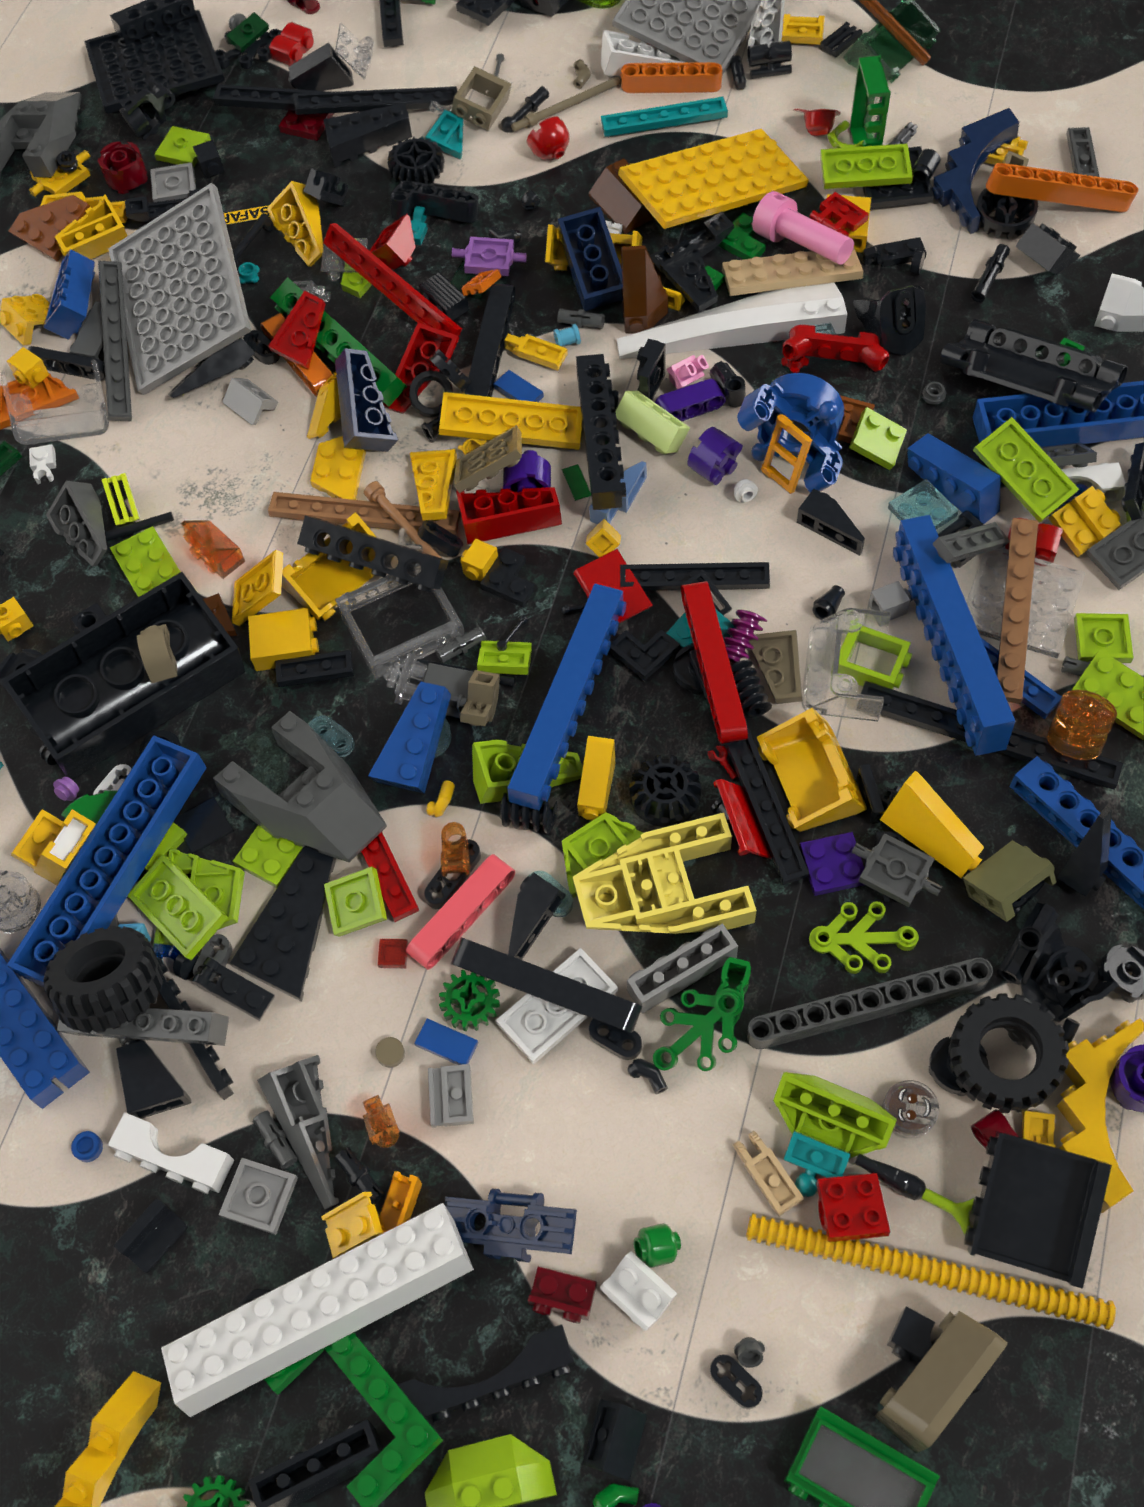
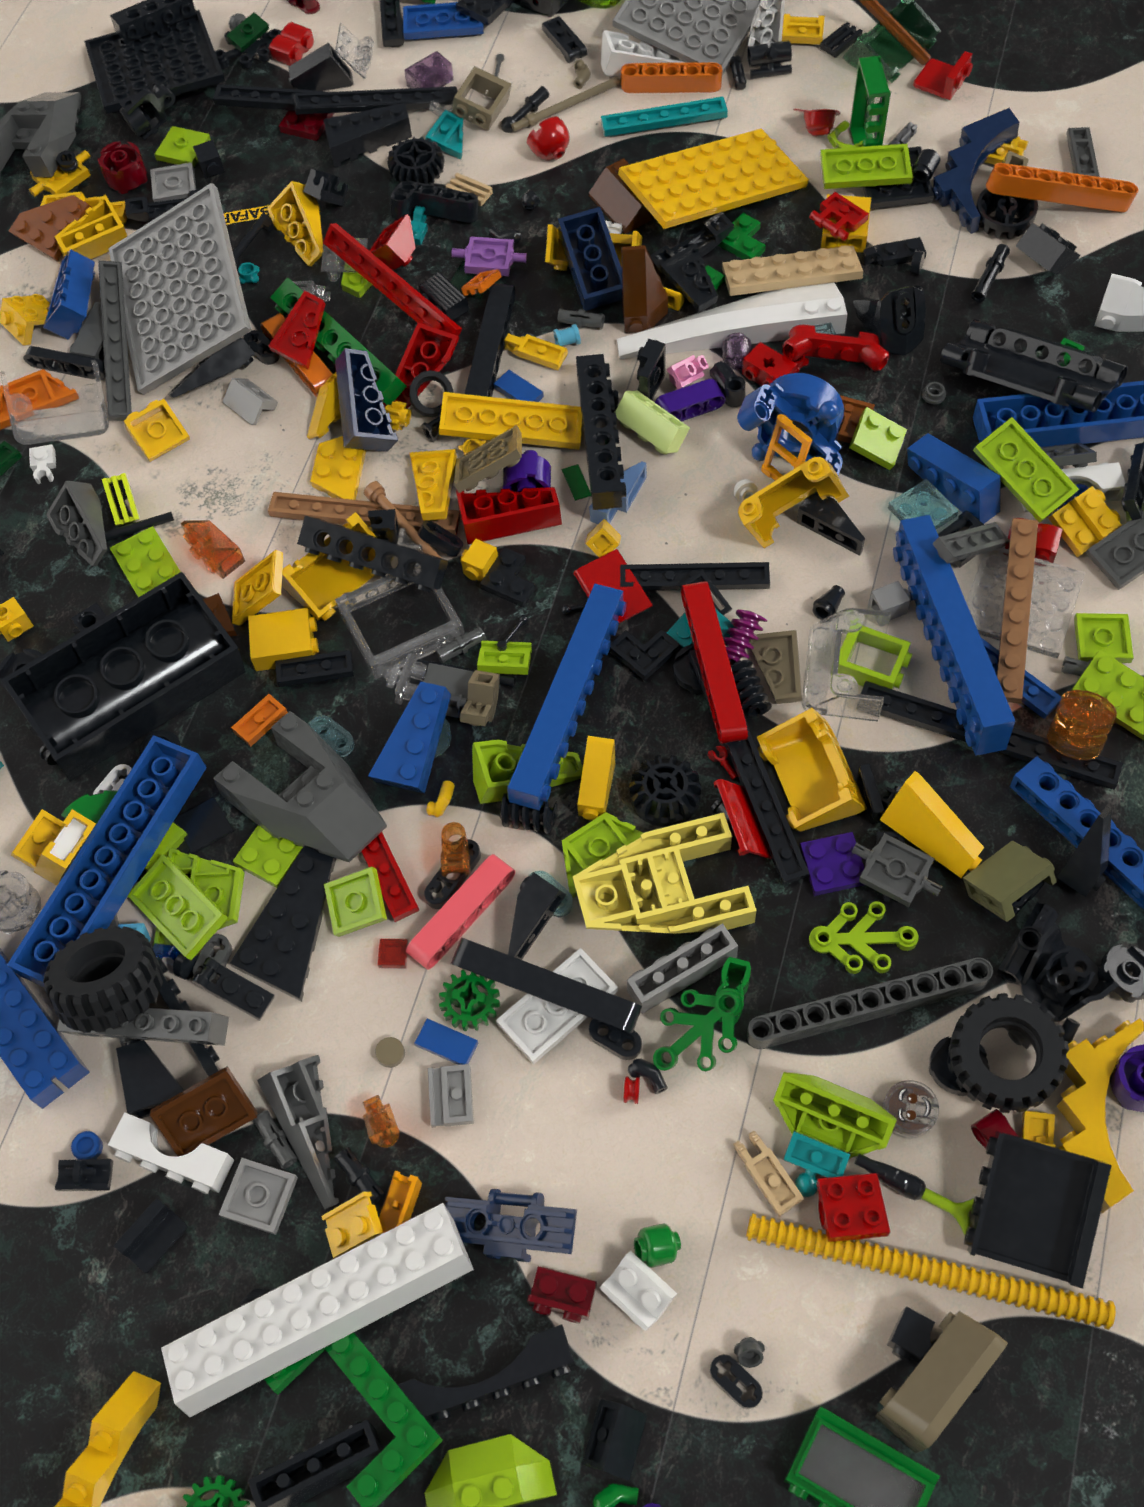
yellow brick [7,347,49,389] -> none
medium lavender plate [53,777,79,801] -> none
dark tan brick [137,624,177,683] -> none
black plate [429,349,472,392] -> none
dark purple brick [687,427,743,485] -> none
bright pink piece [752,191,854,264] -> none
none -> black hips [55,1159,113,1192]
none -> yellow plate [124,398,190,462]
none -> reddish brown plate [149,1066,258,1156]
none -> orange plate [231,694,288,747]
none -> black hinge [368,509,402,545]
none -> yellow gear [385,401,411,431]
none -> blue plate [403,2,484,40]
none -> clear purple brick [404,51,454,88]
none -> tan tile [445,173,493,207]
none -> black plate [542,16,587,63]
none -> red bush [624,1076,640,1104]
none -> clear purple head [722,333,752,370]
none -> yellow windscreen [738,457,849,548]
none -> red brick [742,342,797,386]
none -> red bracket [914,51,973,100]

